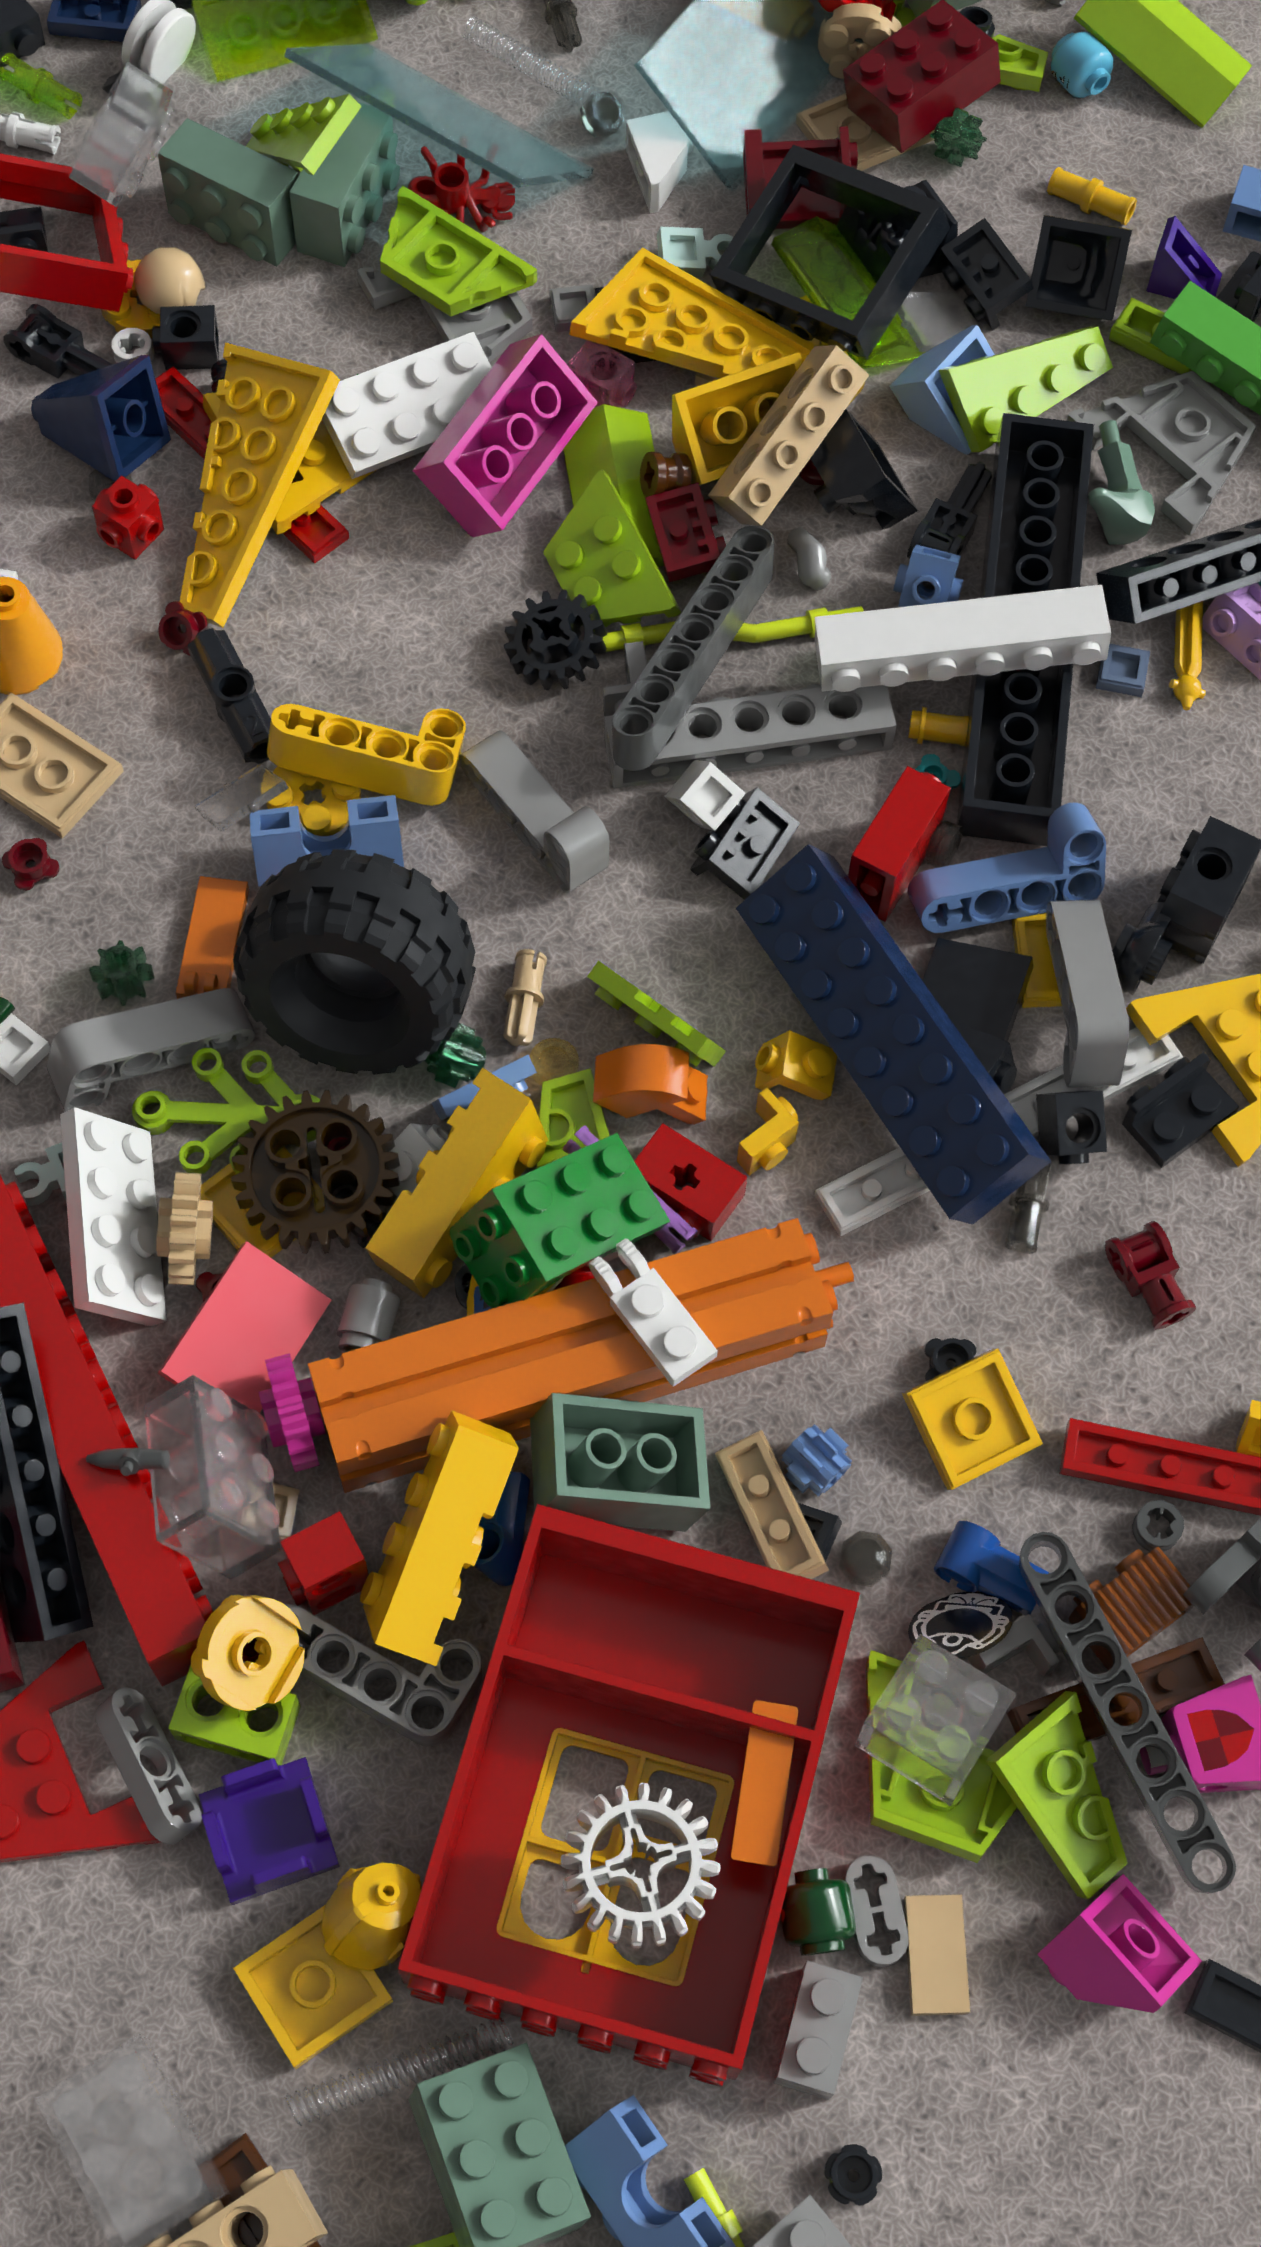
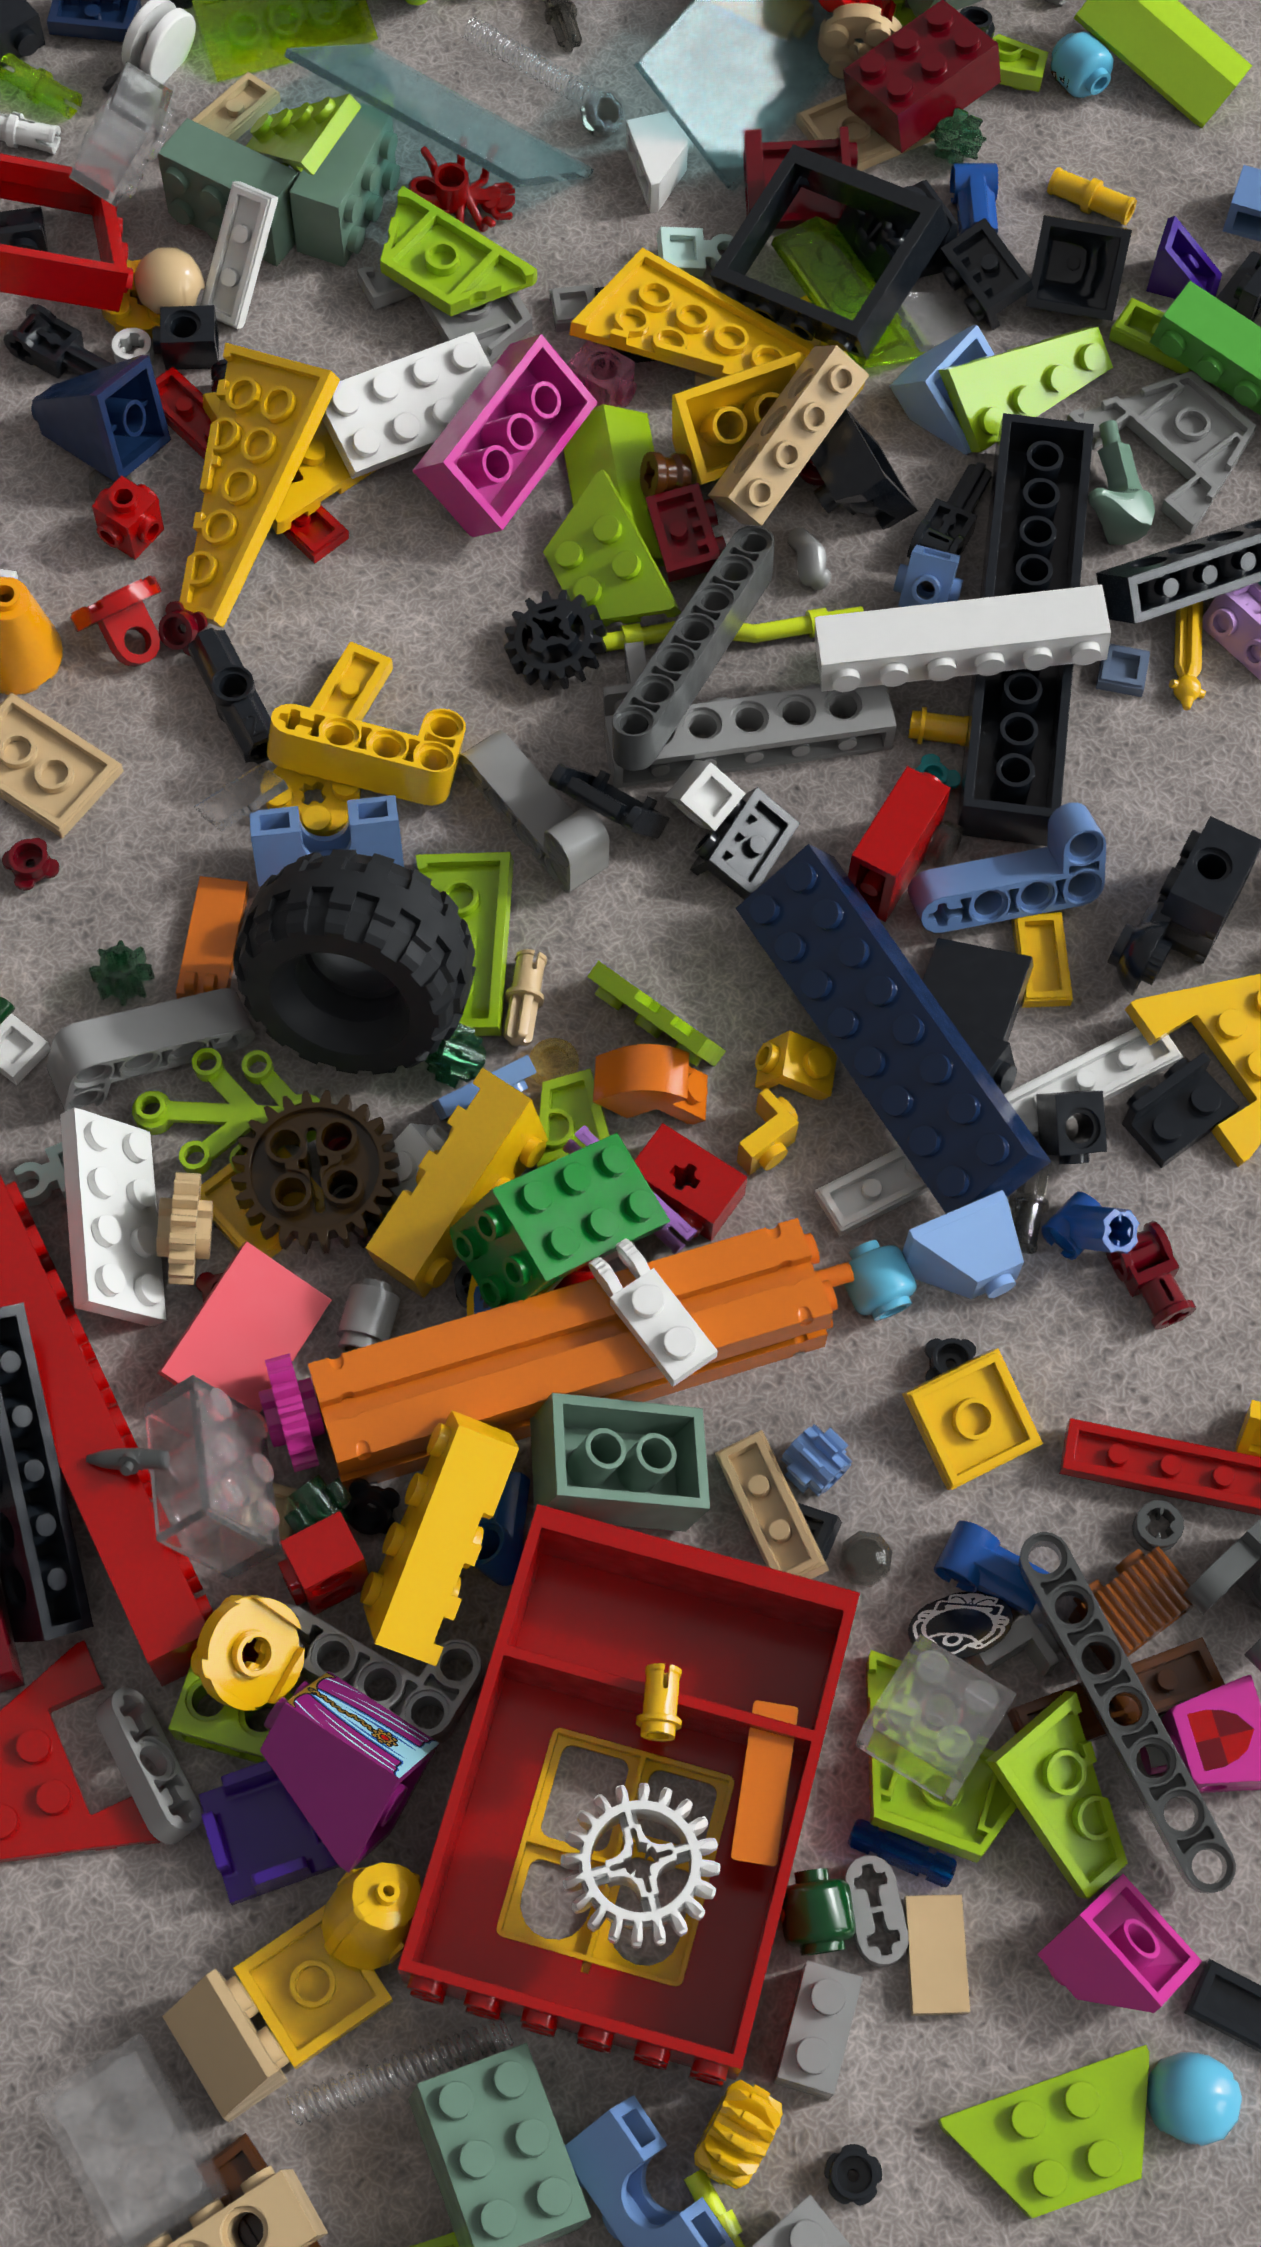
light grey beam [1046,899,1129,1088] -> none
none -> red tile [70,575,162,667]
none -> tan tile [161,72,281,148]
none -> tan slope [162,1968,290,2122]
none -> white tile [200,181,279,329]
none -> magenta slope [260,1671,440,1873]
none -> clear green gear [283,1474,353,1534]
none -> yellow plate [310,641,393,721]
none -> black plate [344,1479,401,1535]
none -> lime wing [415,852,514,1037]
none -> black container [549,763,670,839]
none -> yellow pin [636,1663,682,1742]
none -> yellow gear [694,2079,783,2189]
none -> medium azure head [844,1240,917,1321]
none -> clear blue axle [848,1819,957,1887]
none -> light blue slope [902,1190,1024,1299]
none -> lime wing [938,2045,1150,2219]
none -> blue piece [950,163,998,235]
none -> blue piece [1041,1191,1139,1260]
none -> medium azure hair [1146,2052,1242,2146]

